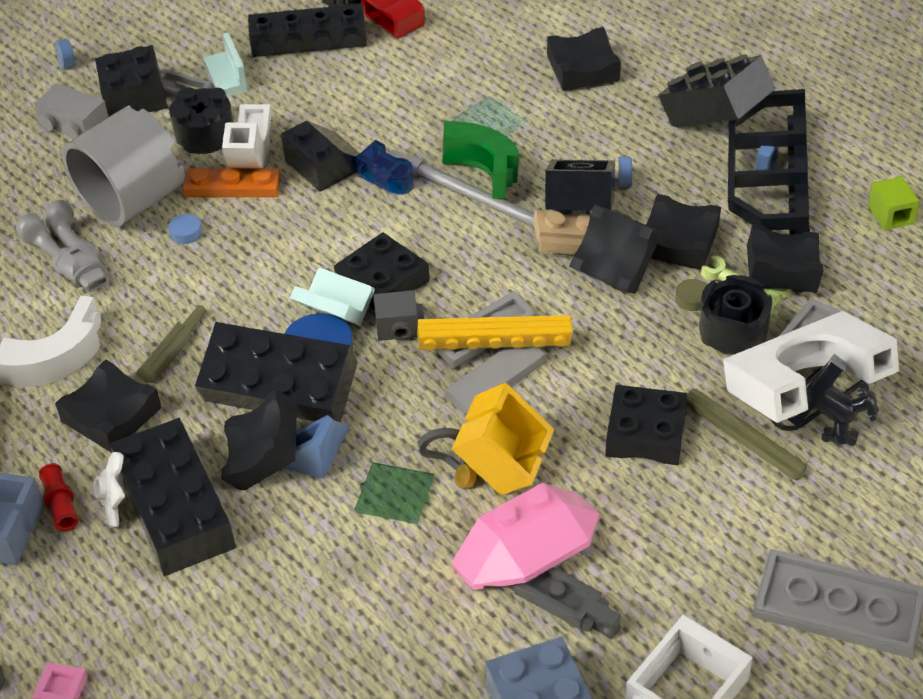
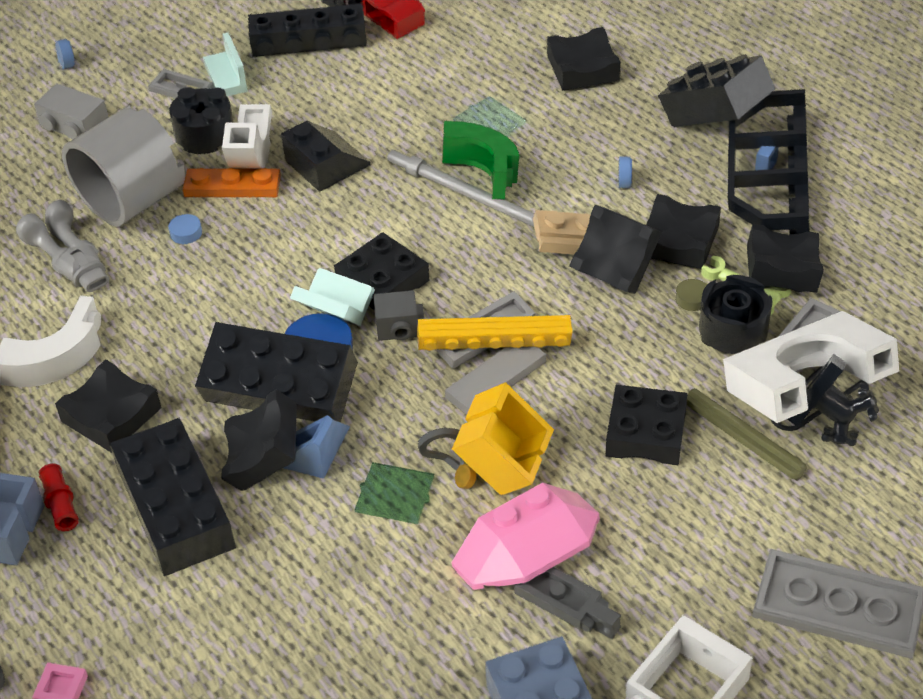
white plate [94,452,125,527] -> none
black brick [95,45,168,117] -> none
olive axle [137,305,206,383] -> none
clear blue leg [356,140,414,195] -> none
black brick [545,159,615,215] -> none
lime brick [868,176,920,231] -> none

